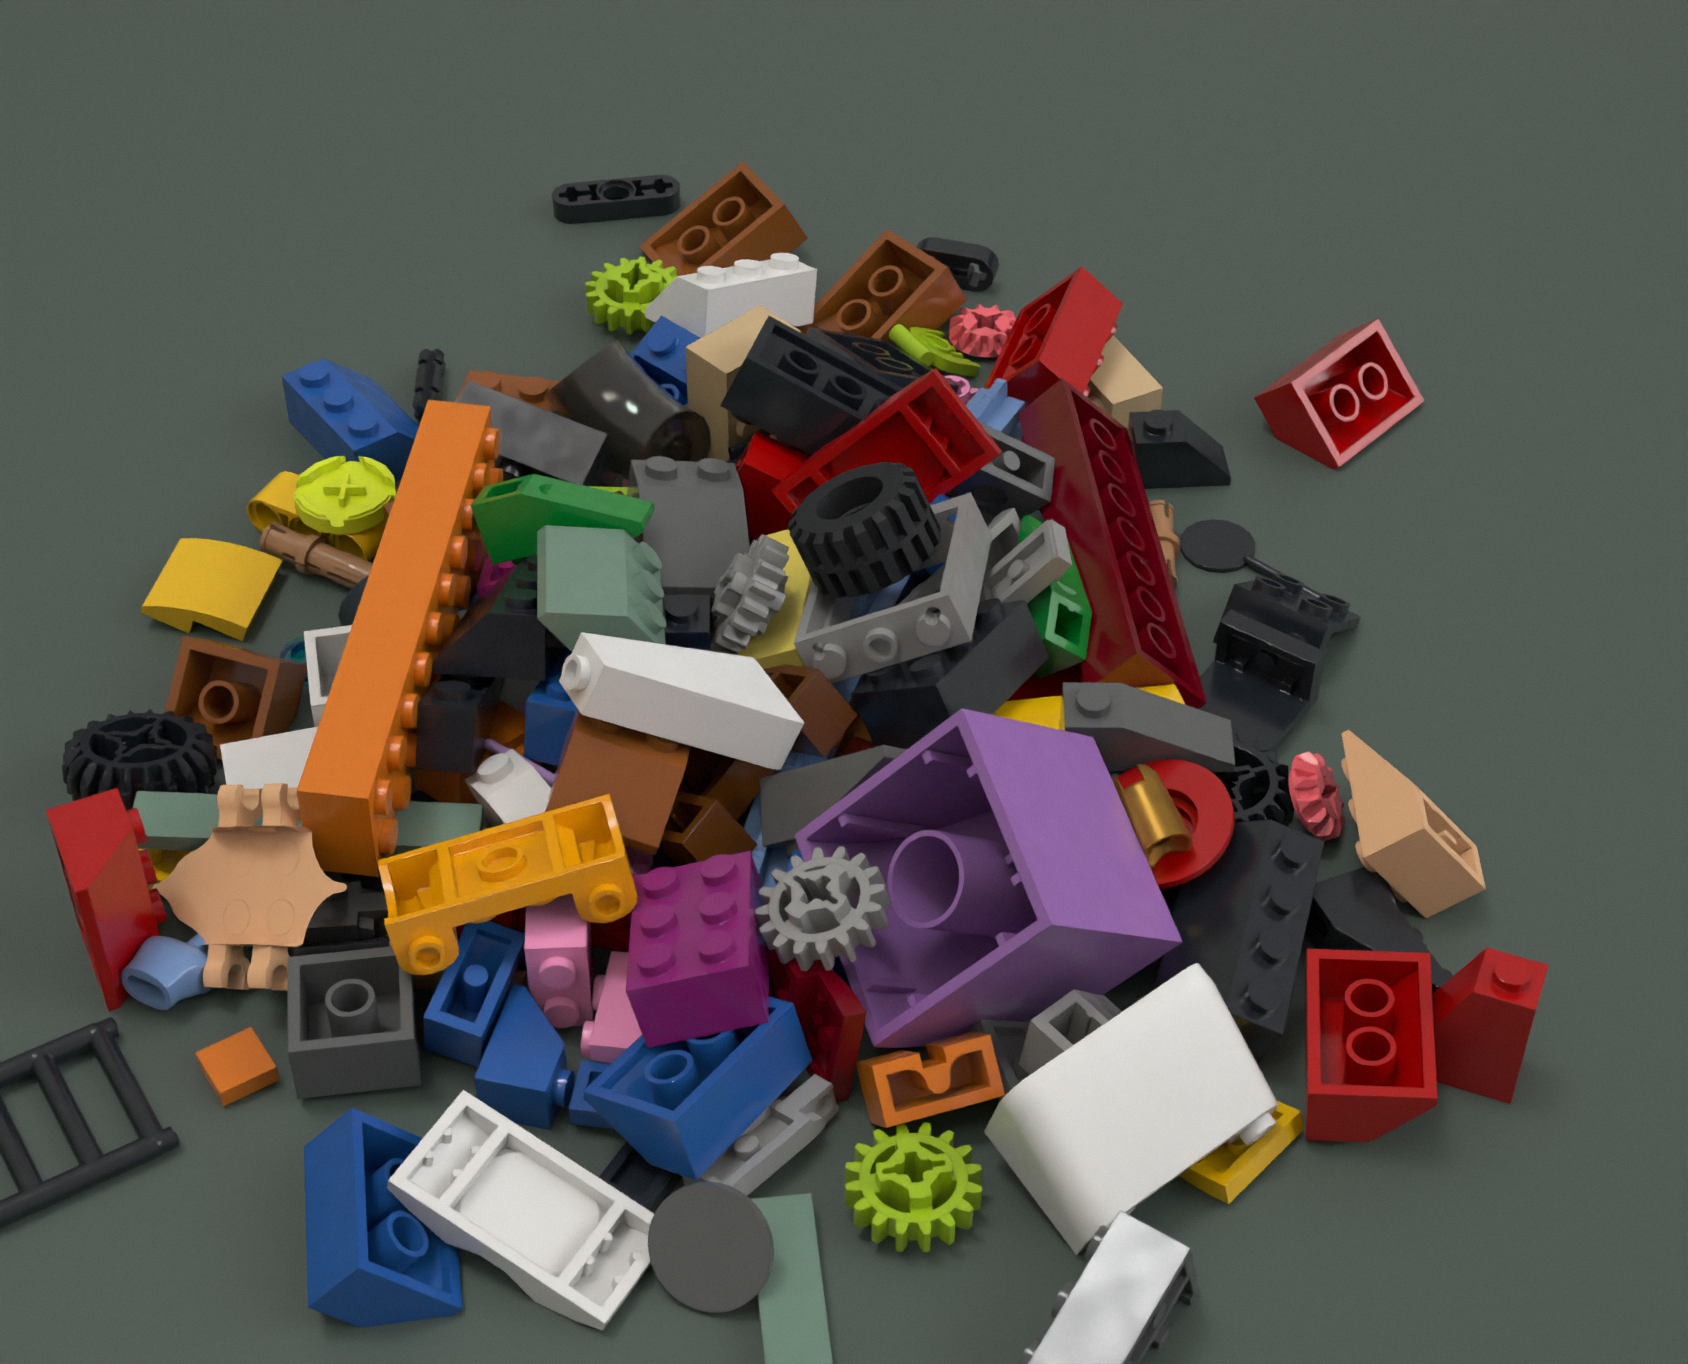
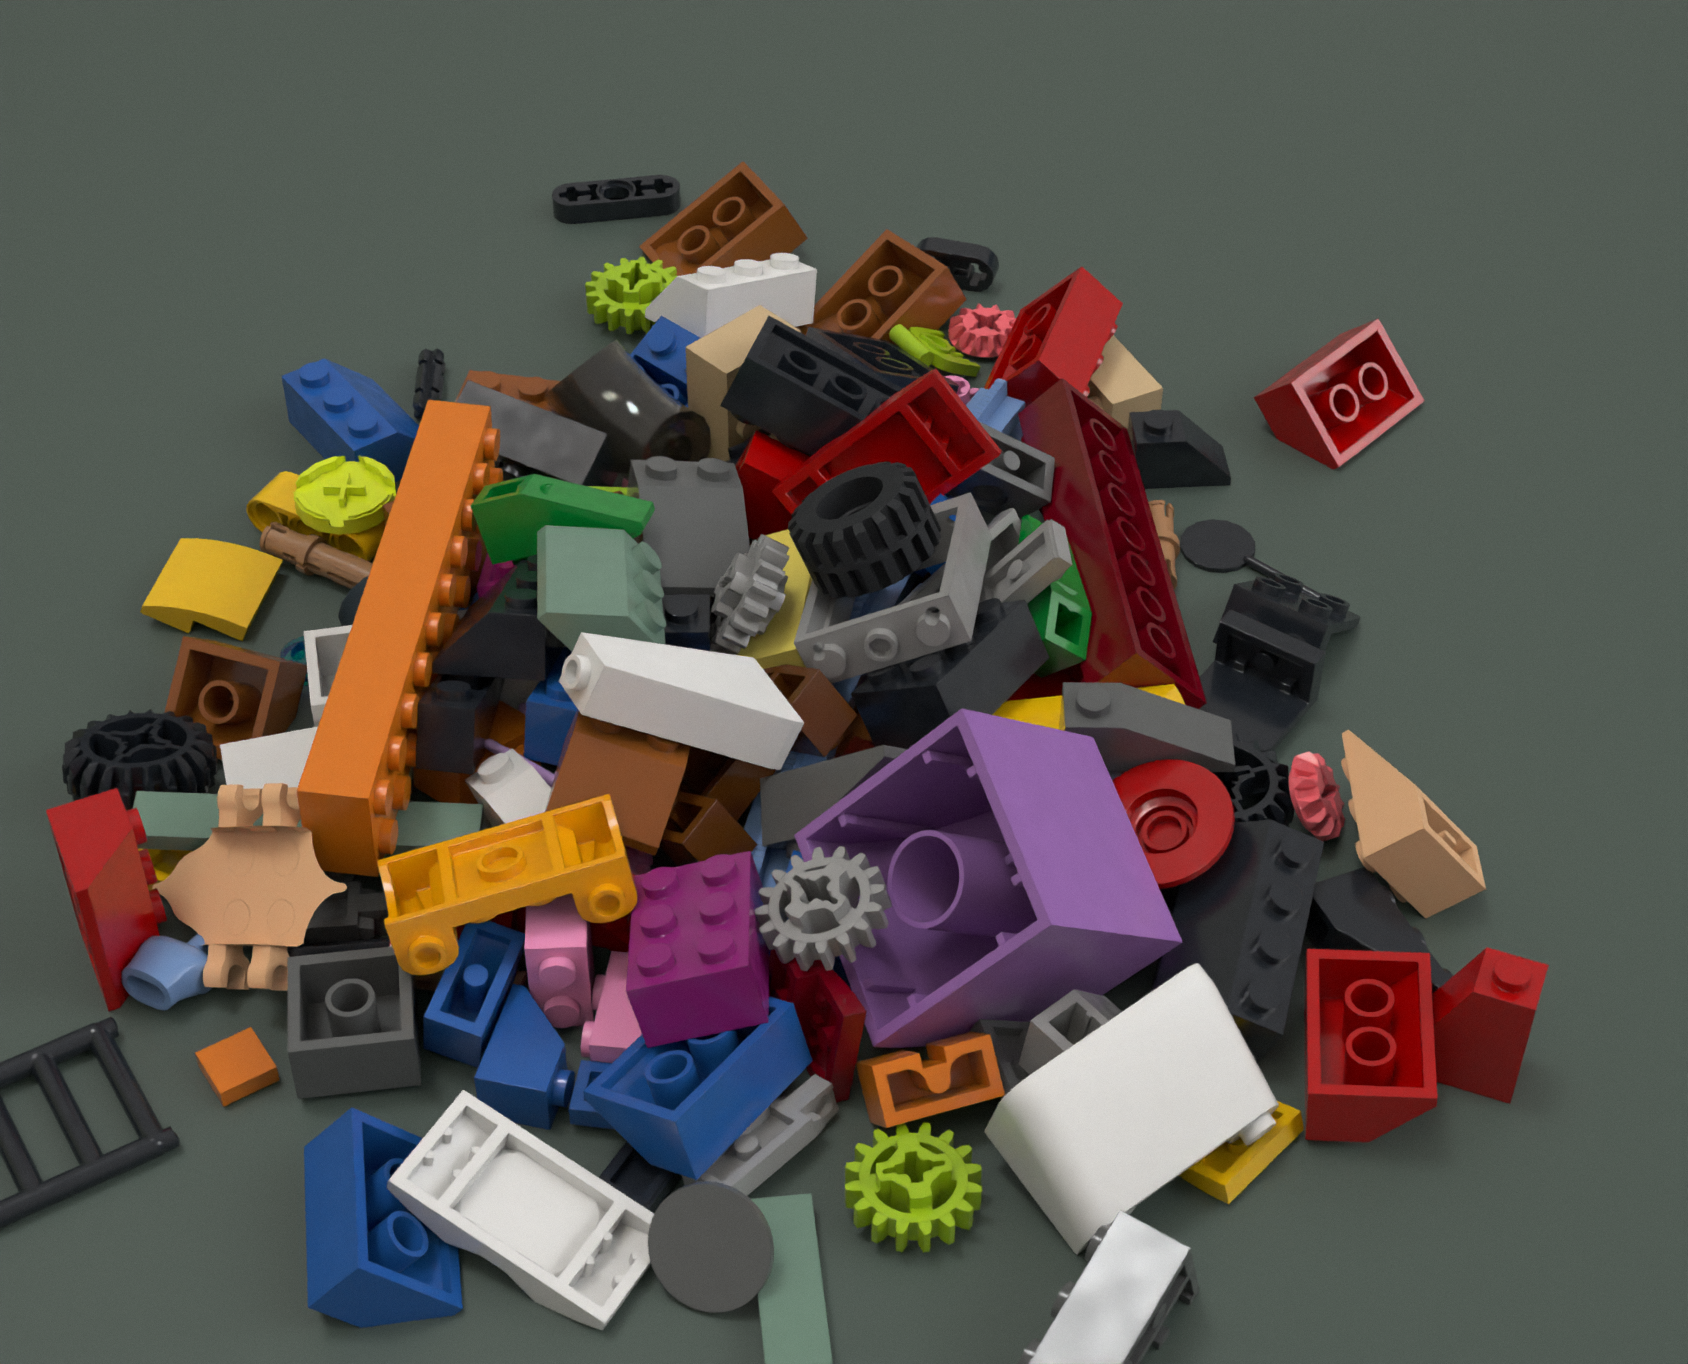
pearl gold piece [1112,764,1193,868] -> none

